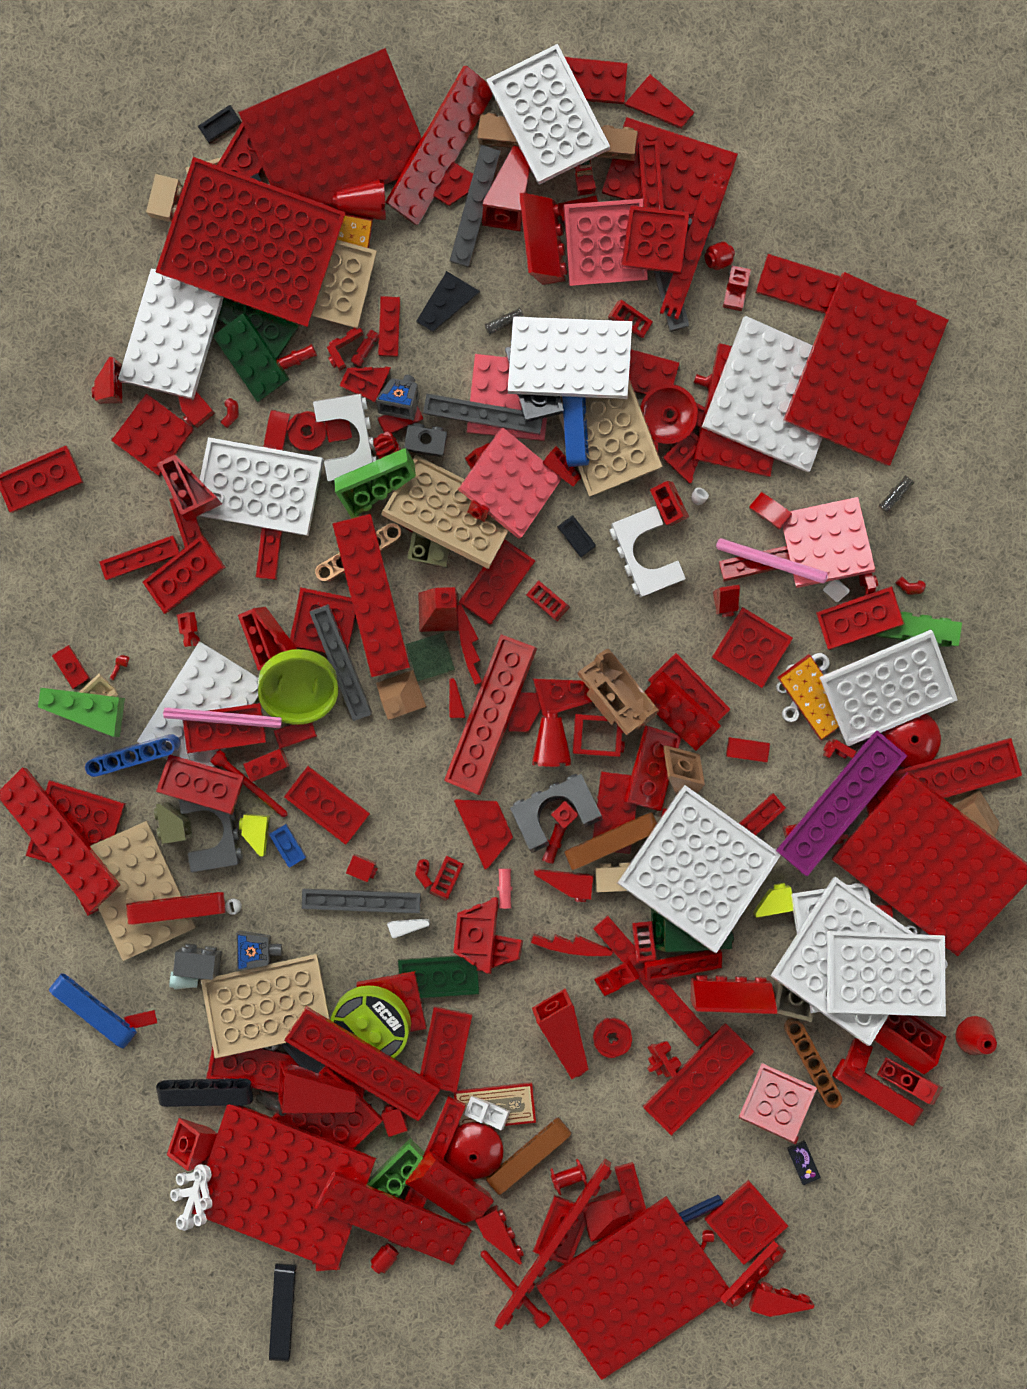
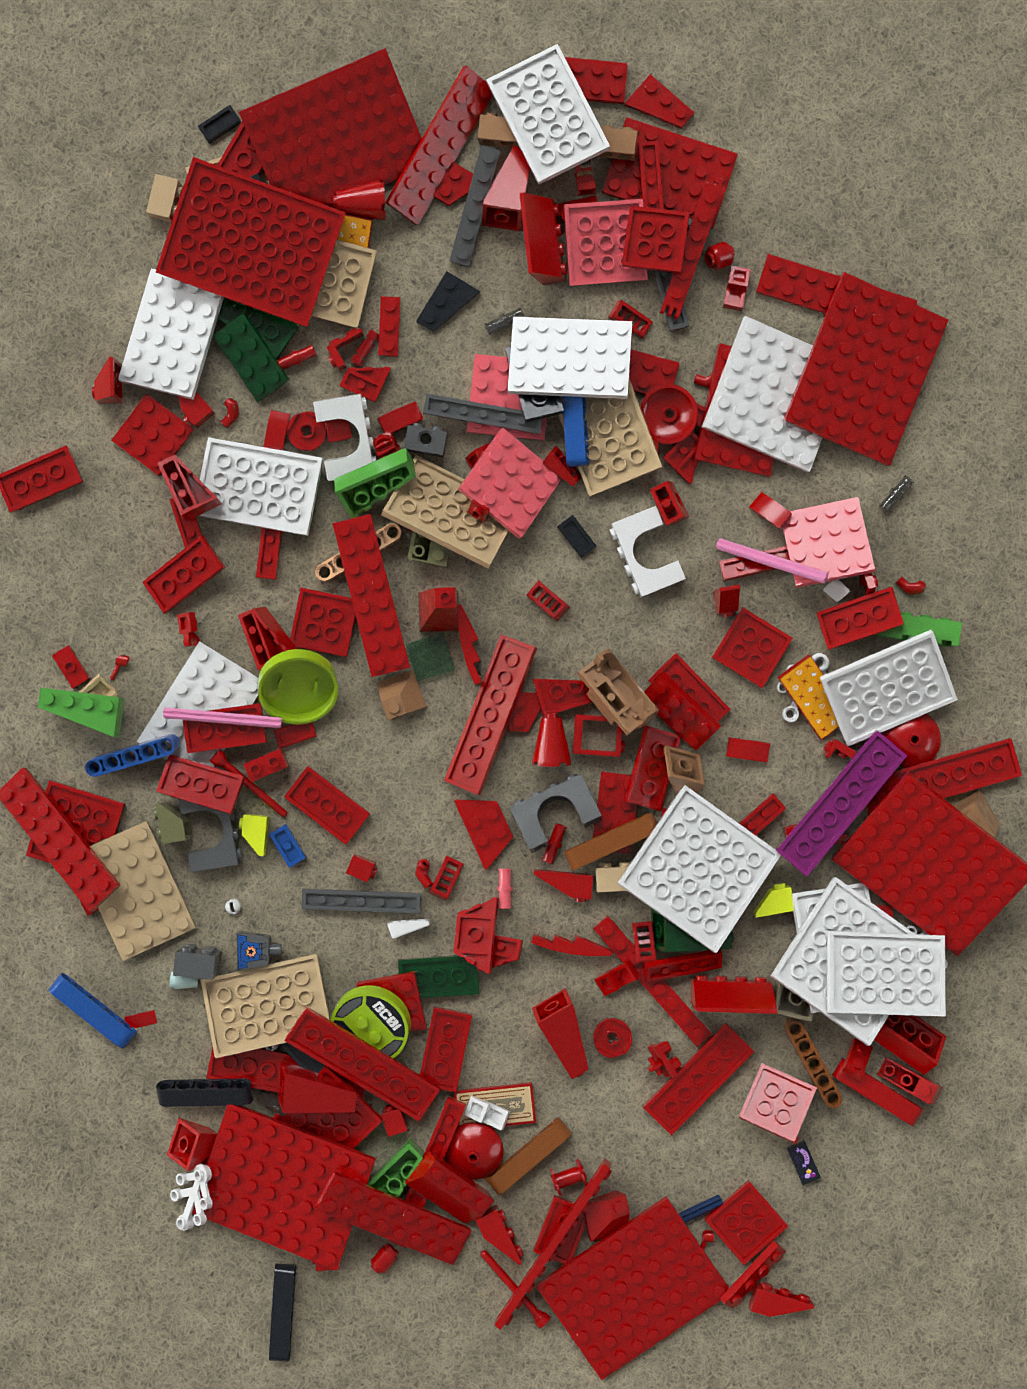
red plate [99,535,180,580] -> none
red beam [126,892,226,925] -> none
dark grey plate [310,604,372,721] -> none
dark grey torso [376,375,419,420] -> none
red slope [449,678,465,718] -> none
red tile [459,539,535,625] -> none
red bracket [551,801,578,828] -> none
red plate [614,1162,646,1221] -> none
white hinge [691,488,709,505] -> none
red cone [955,1016,997,1055] -> none

